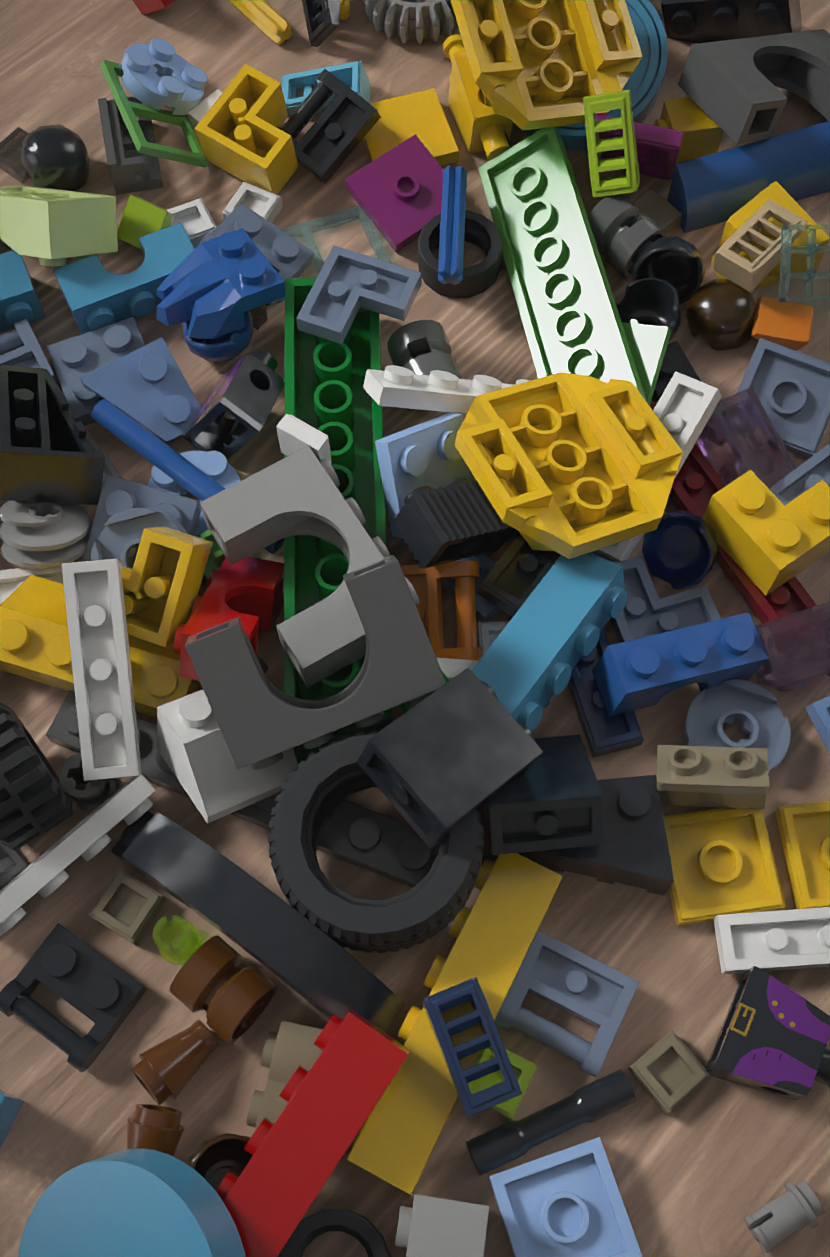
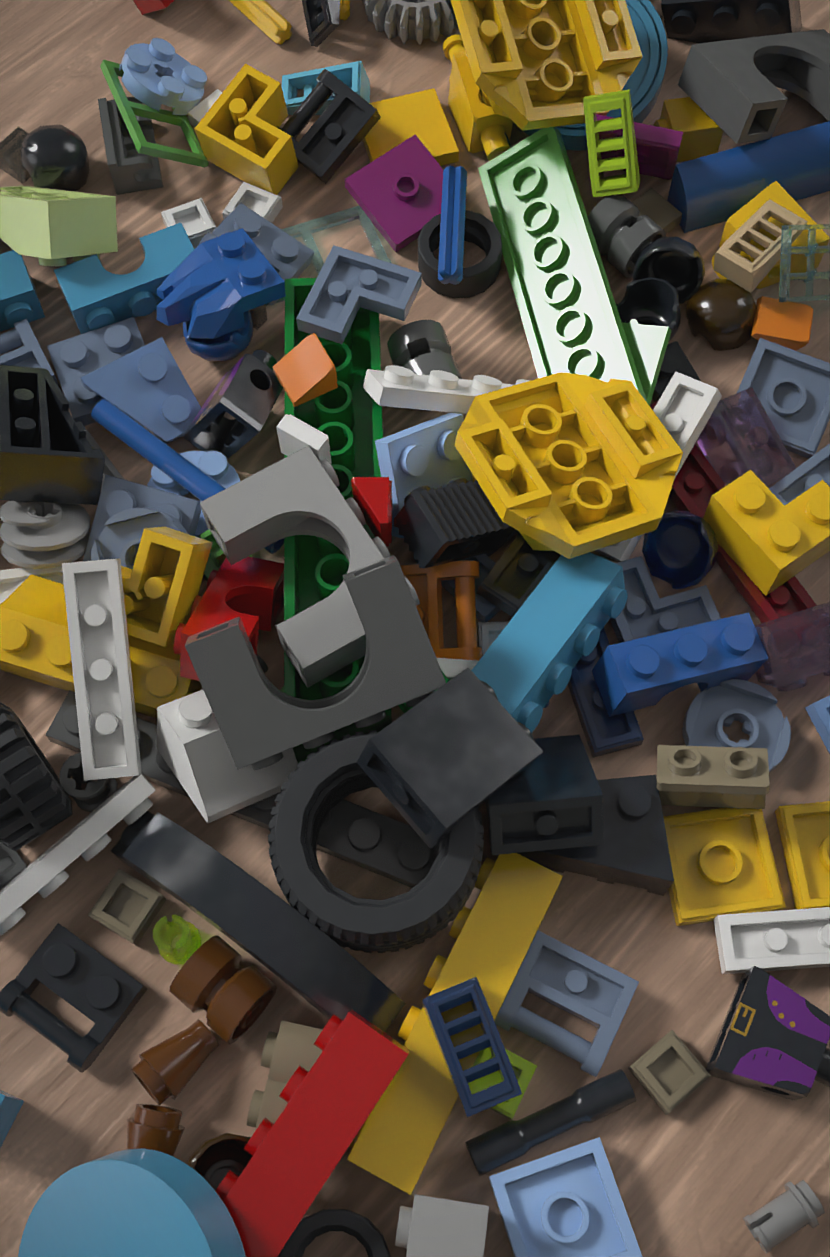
lime tile [117,195,174,250] -> none
none -> orange slope [273,333,338,407]
none -> red slope [351,477,393,547]

